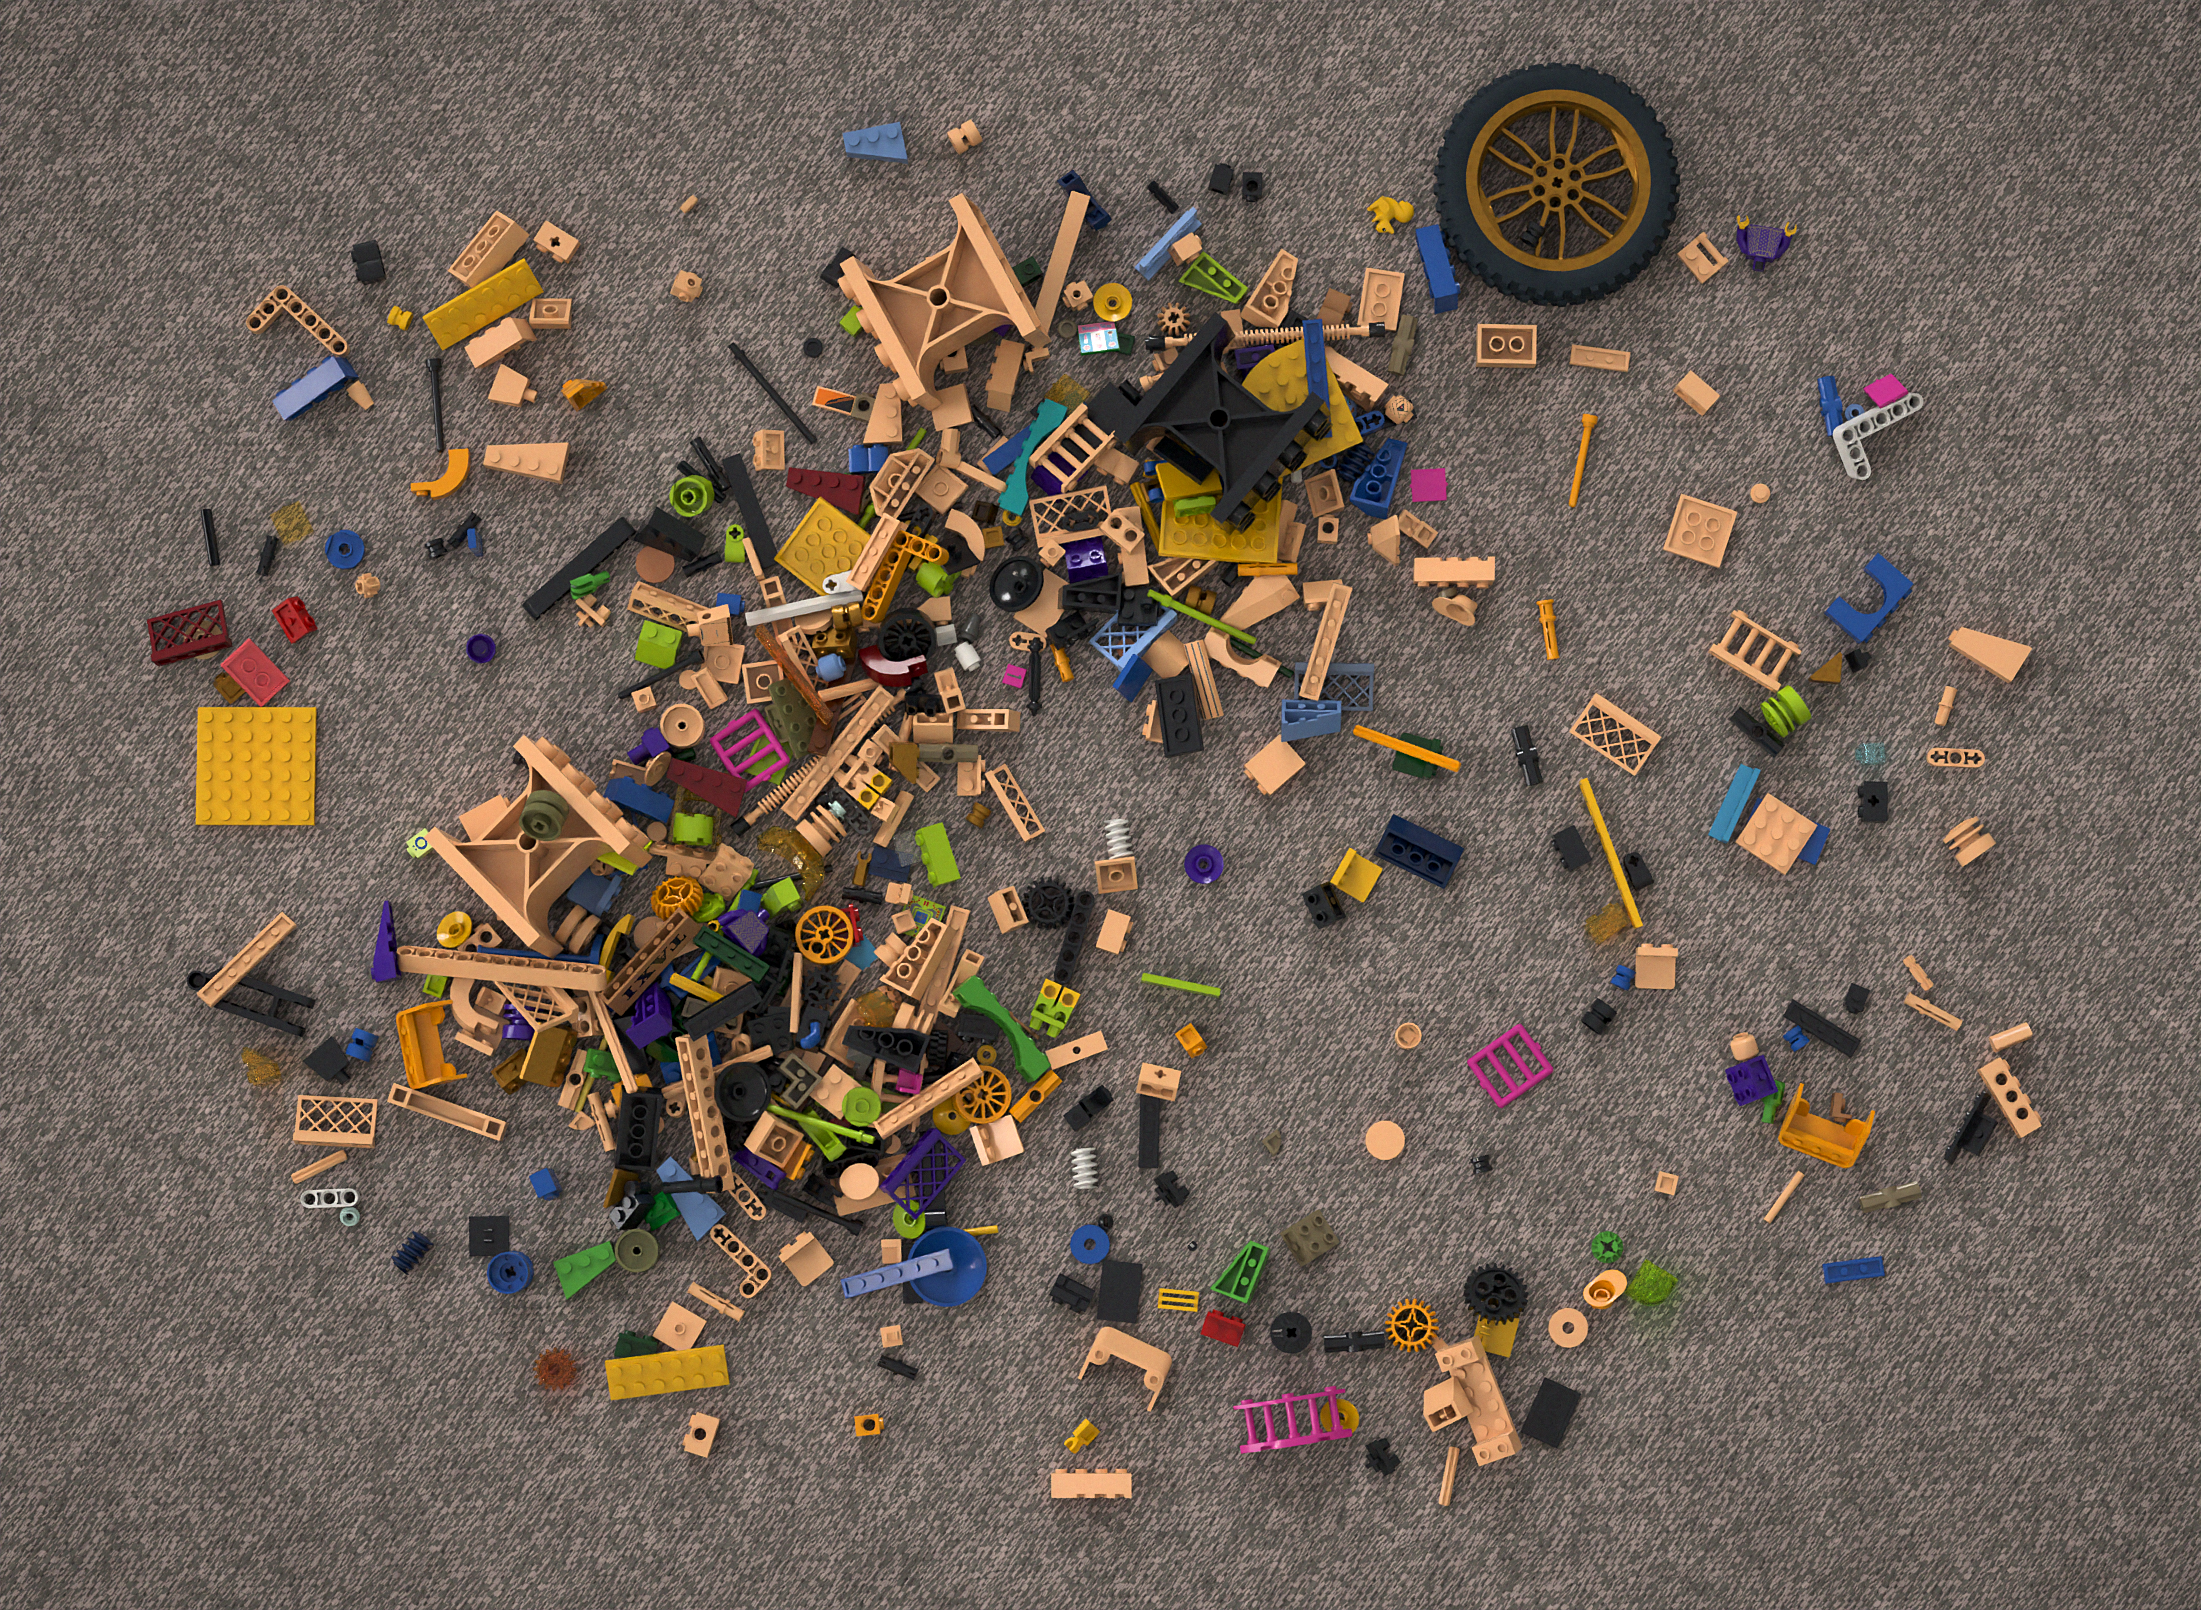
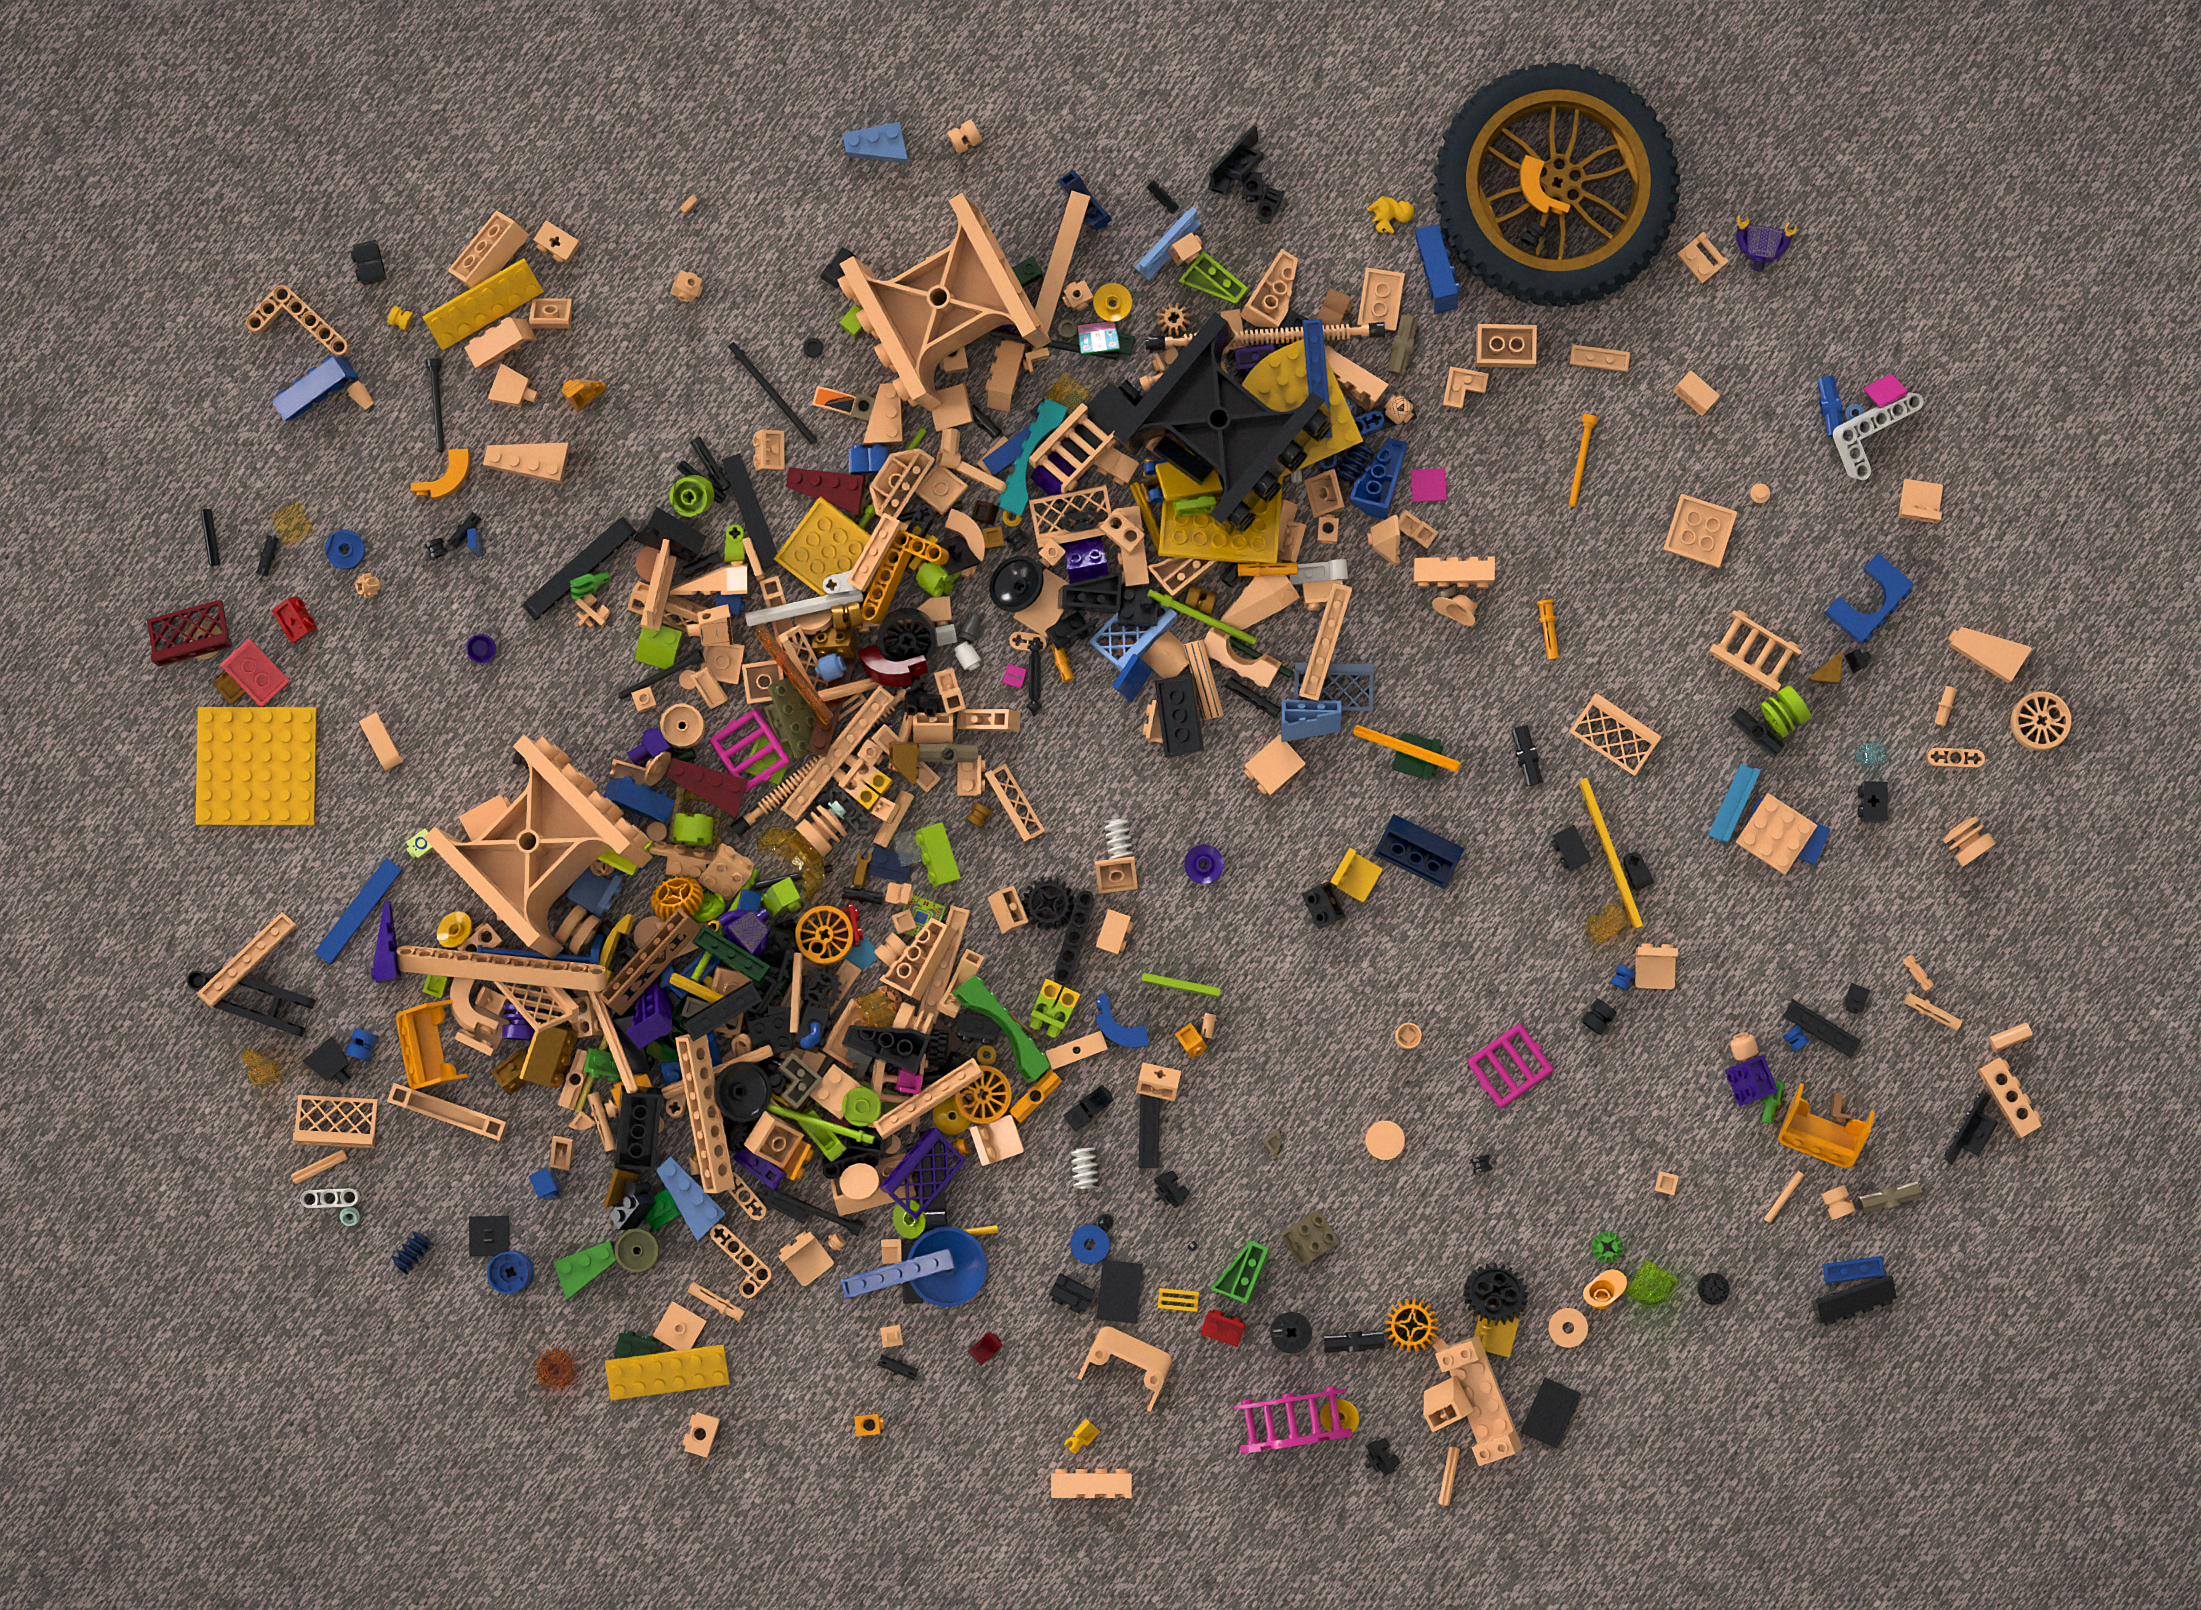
olive wheel [519,790,569,841] -> none
black pin [662,1175,723,1195] -> none
black hinge [802,1173,843,1209] -> none
none -> blue tile [314,858,402,965]
none -> light nougat beam [359,712,403,771]
none -> light nougat slope [550,1136,576,1171]
none -> light nougat fence [640,539,677,631]
none -> light nougat wedge [669,561,749,595]
none -> light nougat plate [828,1232,846,1251]
none -> light orange plate [953,1138,969,1156]
none -> dark red bracket [968,1331,1003,1366]
none -> black bar [990,329,1118,360]
none -> blue arch [1095,993,1149,1048]
none -> light nougat pin [1200,1013,1218,1038]
none -> black bracket [1209,125,1264,186]
none -> black pin [1225,677,1281,719]
none -> black piece [1256,184,1285,224]
none -> white plate [1289,559,1348,585]
none -> light nougat plate [1443,366,1489,409]
none -> light orange arch [1519,155,1570,215]
none -> black gear [1697,1273,1730,1305]
none -> black slope [1811,1275,1897,1326]
none -> light nougat wheel [1821,1185,1856,1220]
none -> light nougat bracket [1898,479,1943,524]
none -> light nougat piece [2010,691,2071,751]

